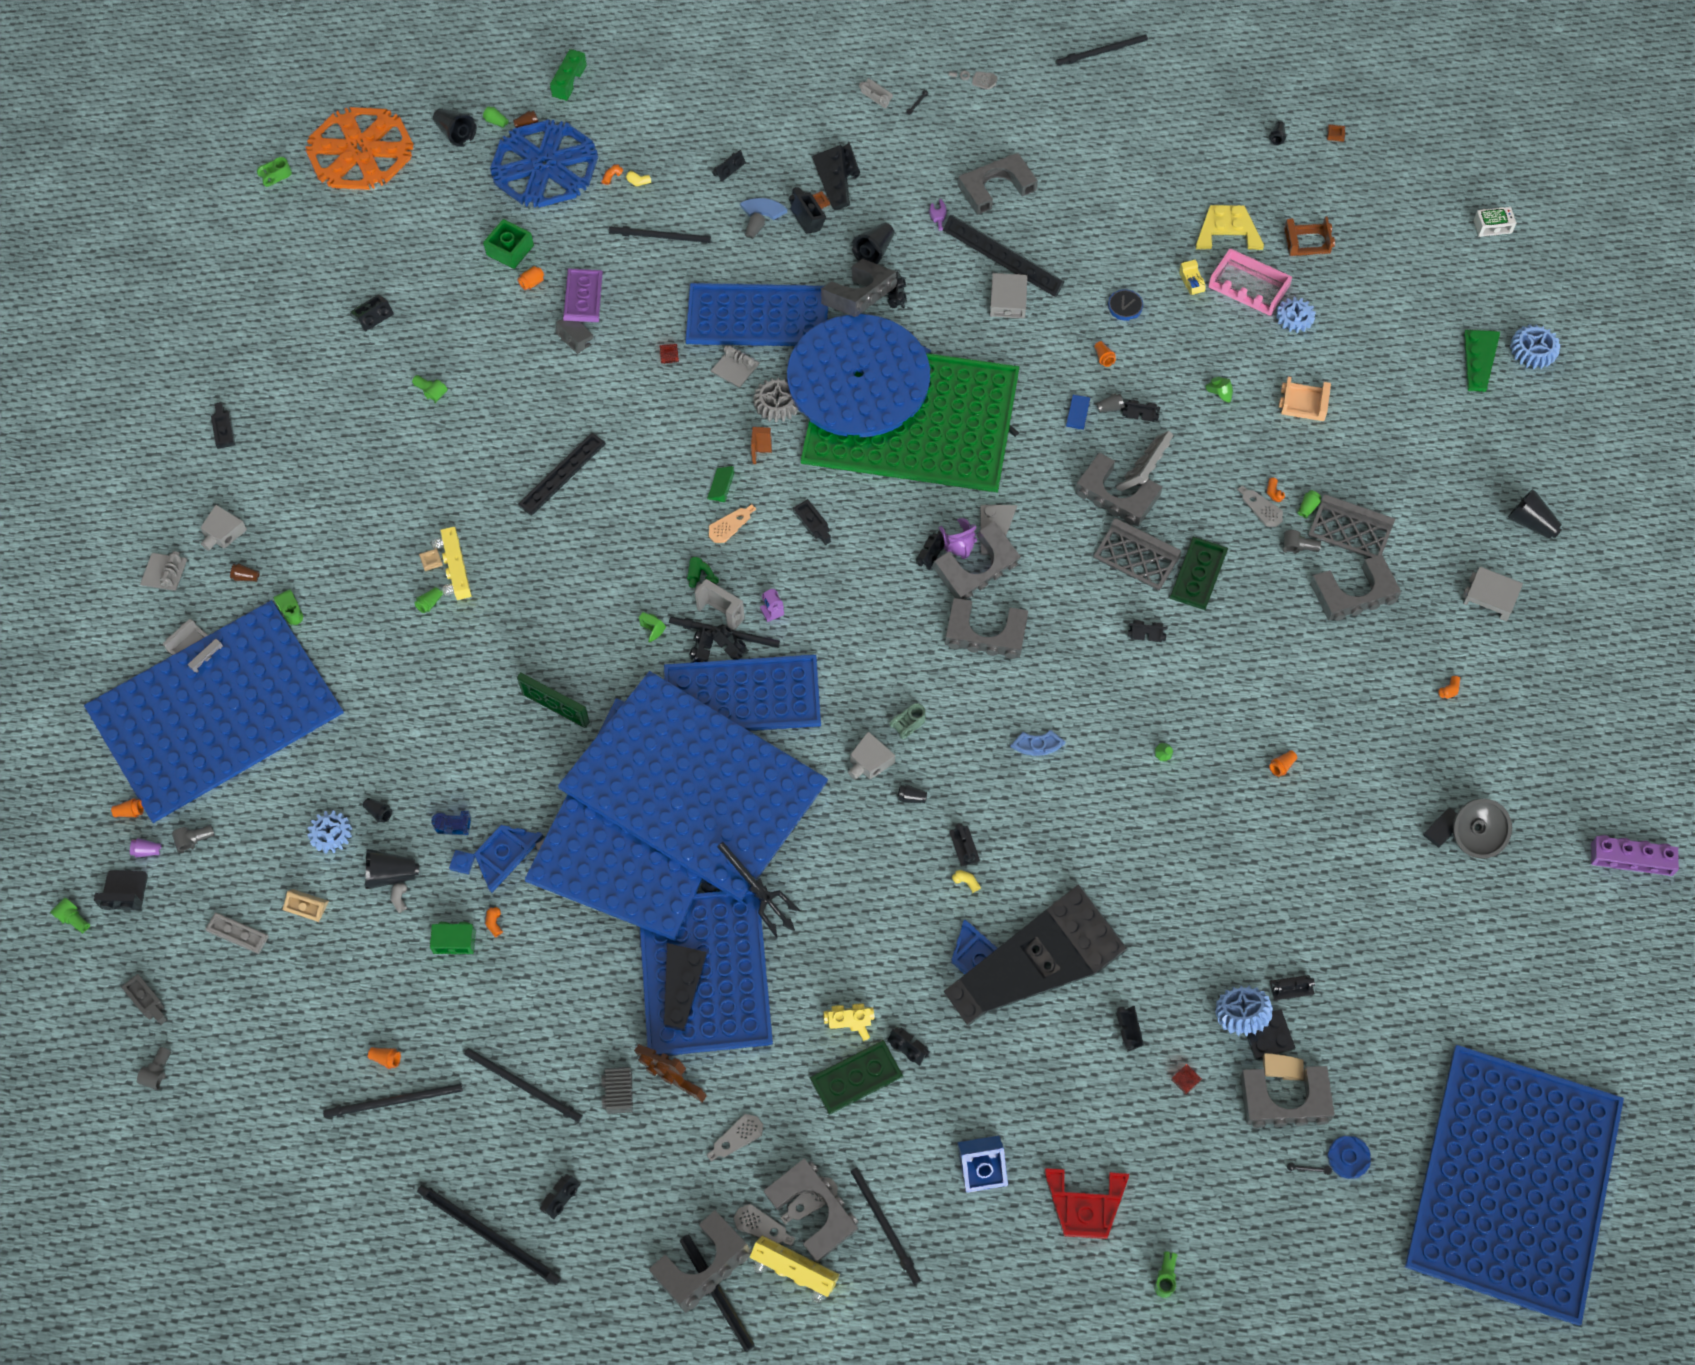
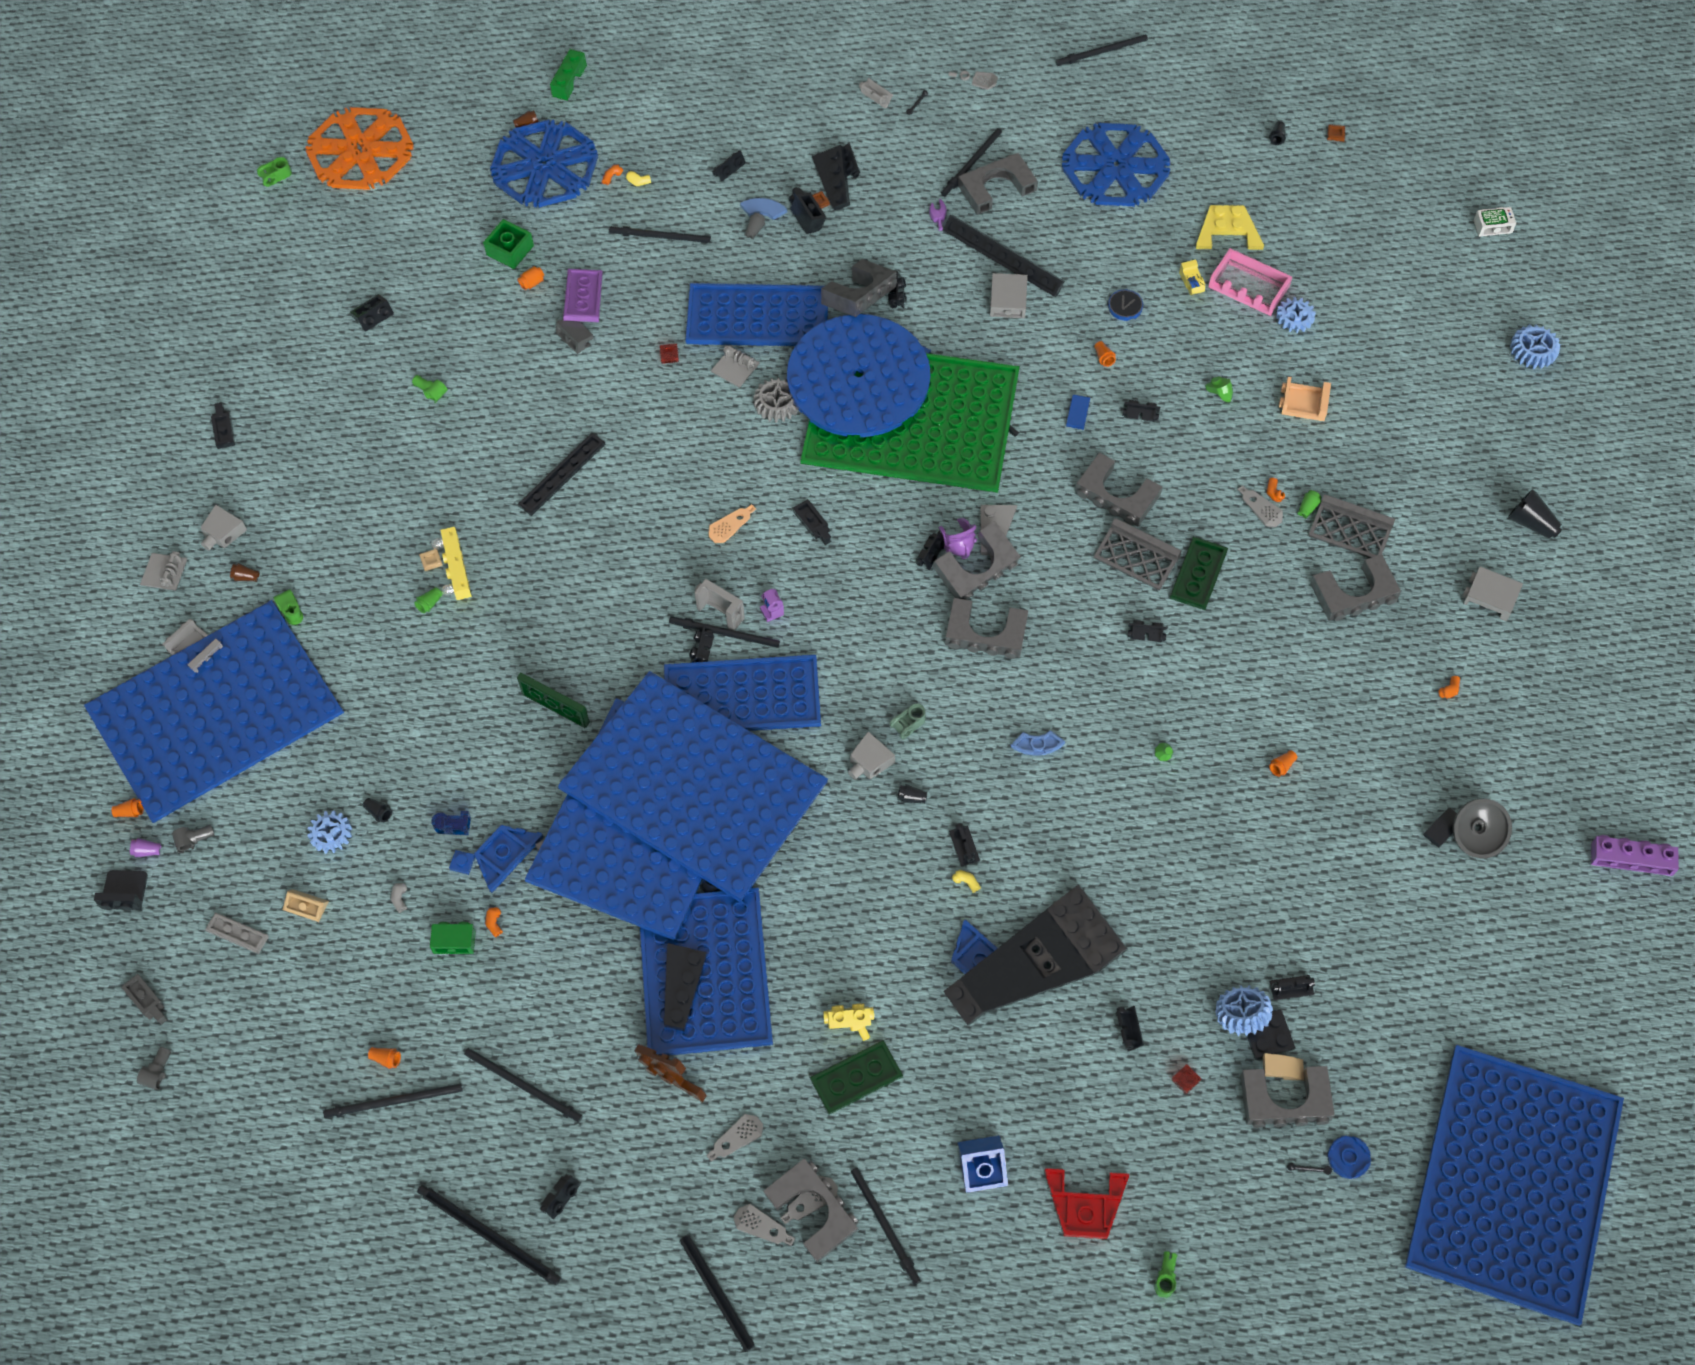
bright green pin [50,897,90,934] -> none
black cone [365,849,419,889] -> none
black cone [433,108,477,147] -> none
bright green cone [483,106,509,128] -> none
dark grey brick [601,1067,633,1114] -> none
bright green plate [639,612,666,643] -> none
flat silver arch [649,1210,752,1313] -> none
green plant [687,557,719,588] -> none
green slope [707,466,735,503] -> none
black hinge [711,624,749,660] -> none
black piece [717,841,802,938] -> none
light yellow piece [750,1235,840,1303] -> none
dark orange panel [751,427,772,464] -> none
black cone [851,223,895,264] -> none
black hinge [887,1027,930,1066] -> none
dark grey cone [1097,393,1124,413] -> none
light grey wing [1116,431,1174,492] -> none
dark grey pin [1283,530,1321,554] -> none
dark orange panel [1284,216,1335,256] -> none
green wing [1464,330,1501,392] -> none
none -> black bar [941,128,1002,197]
none -> blue plate [1062,123,1170,207]

